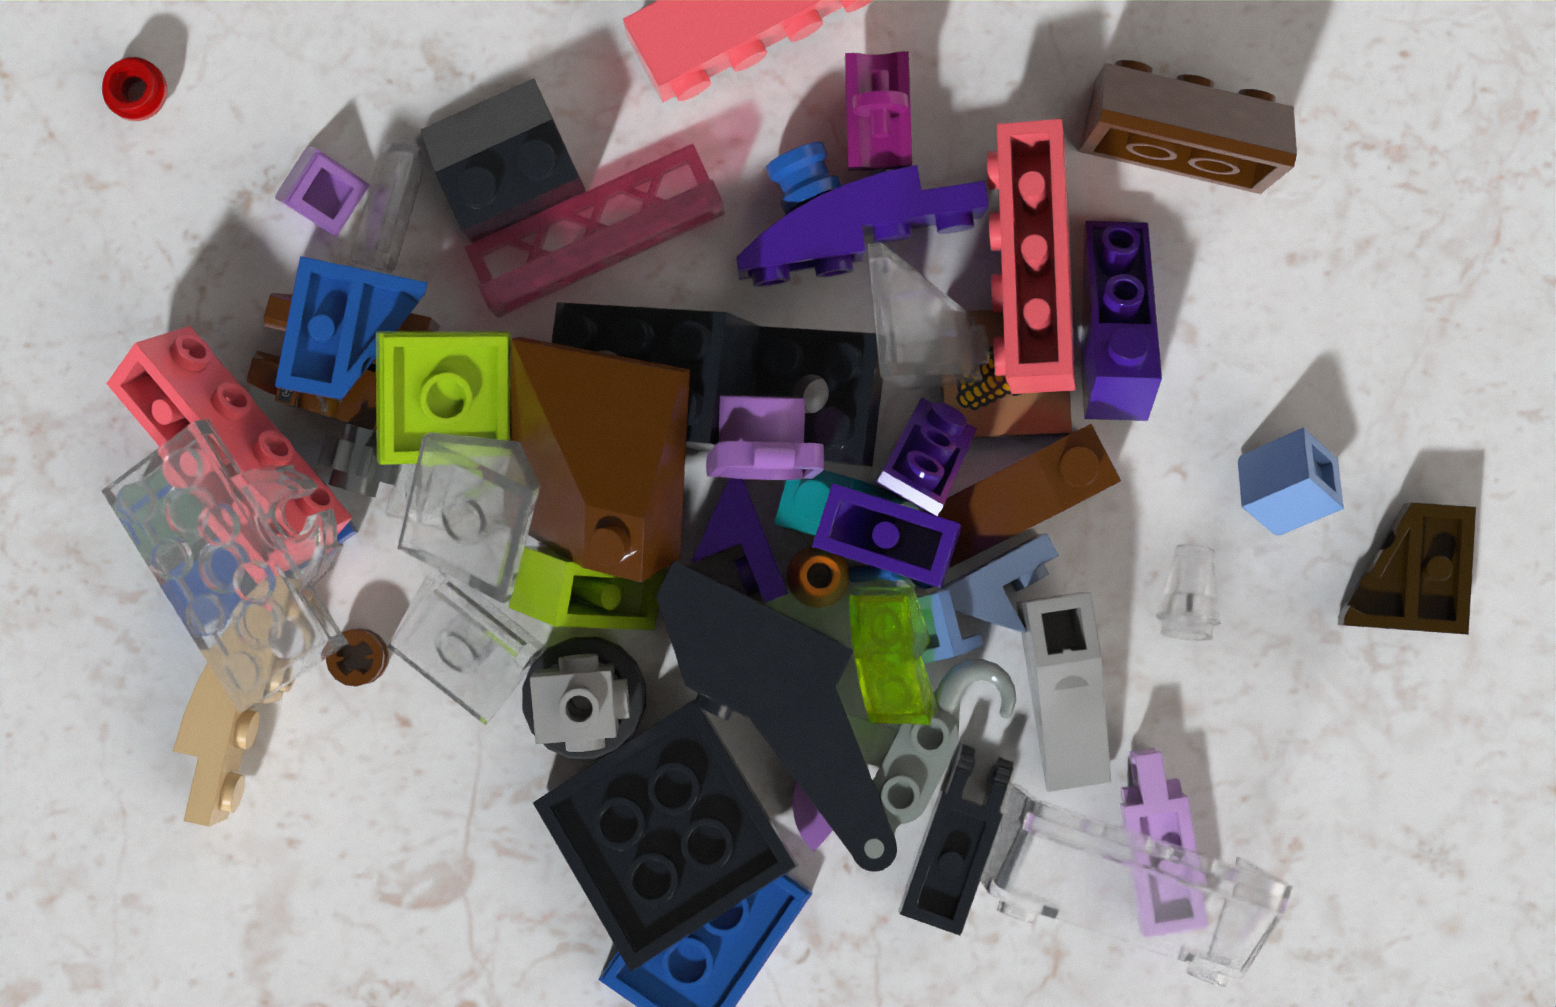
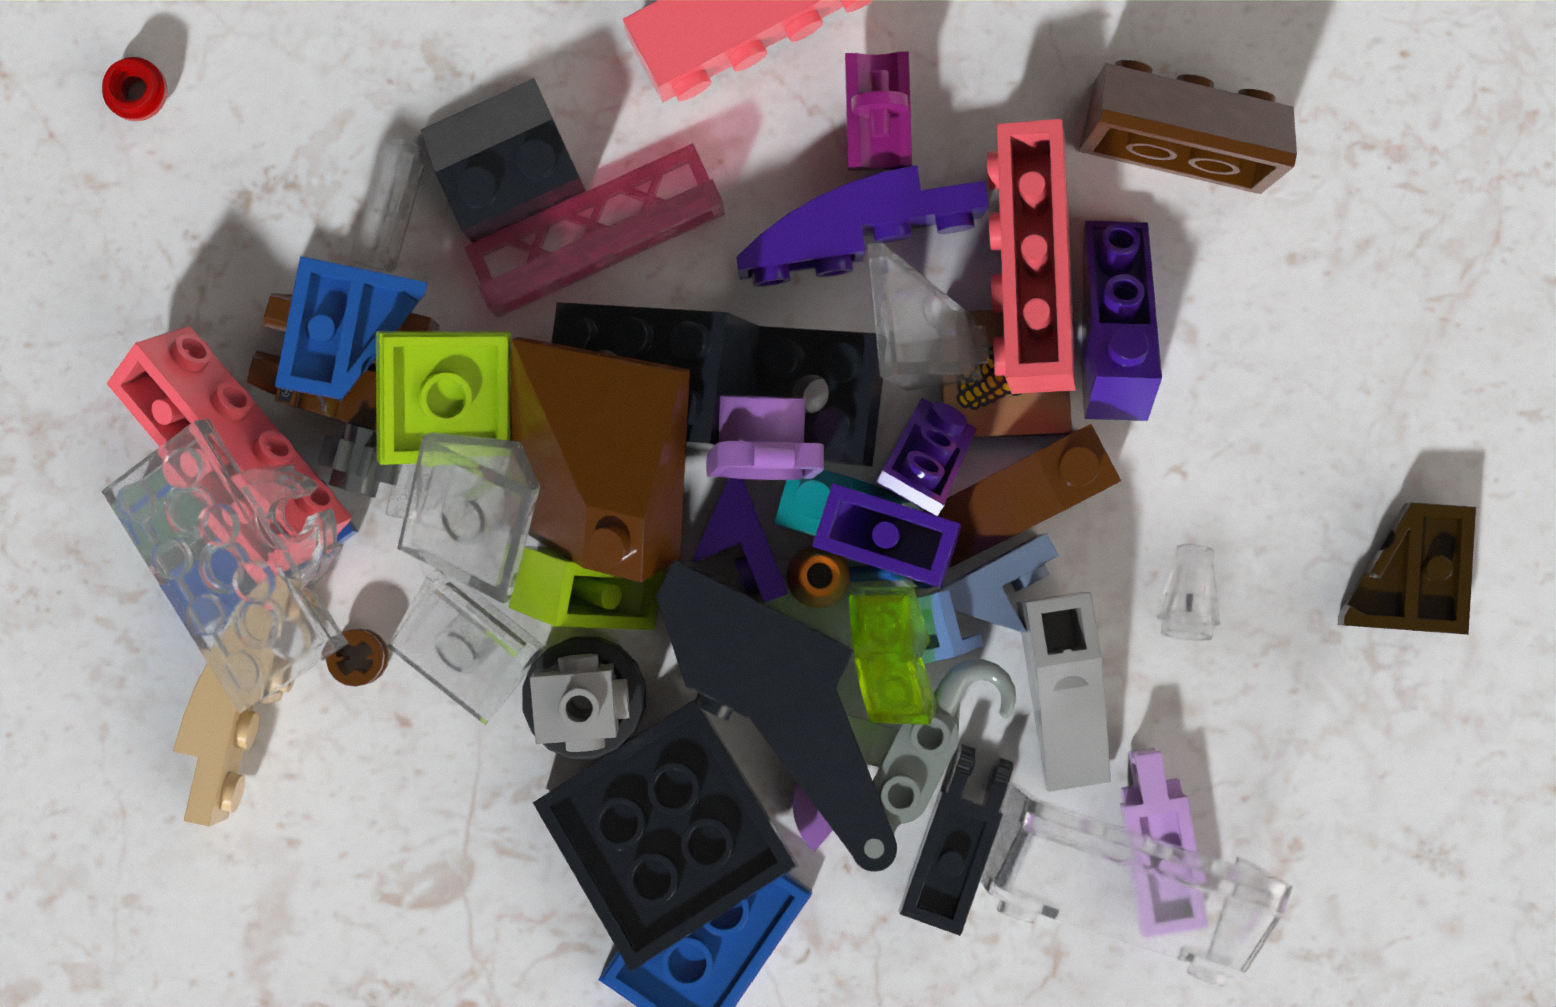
medium lavender slope [275,146,370,237] -> none
blue wheel [766,141,842,215] -> none
medium blue panel [1238,427,1344,535] -> none

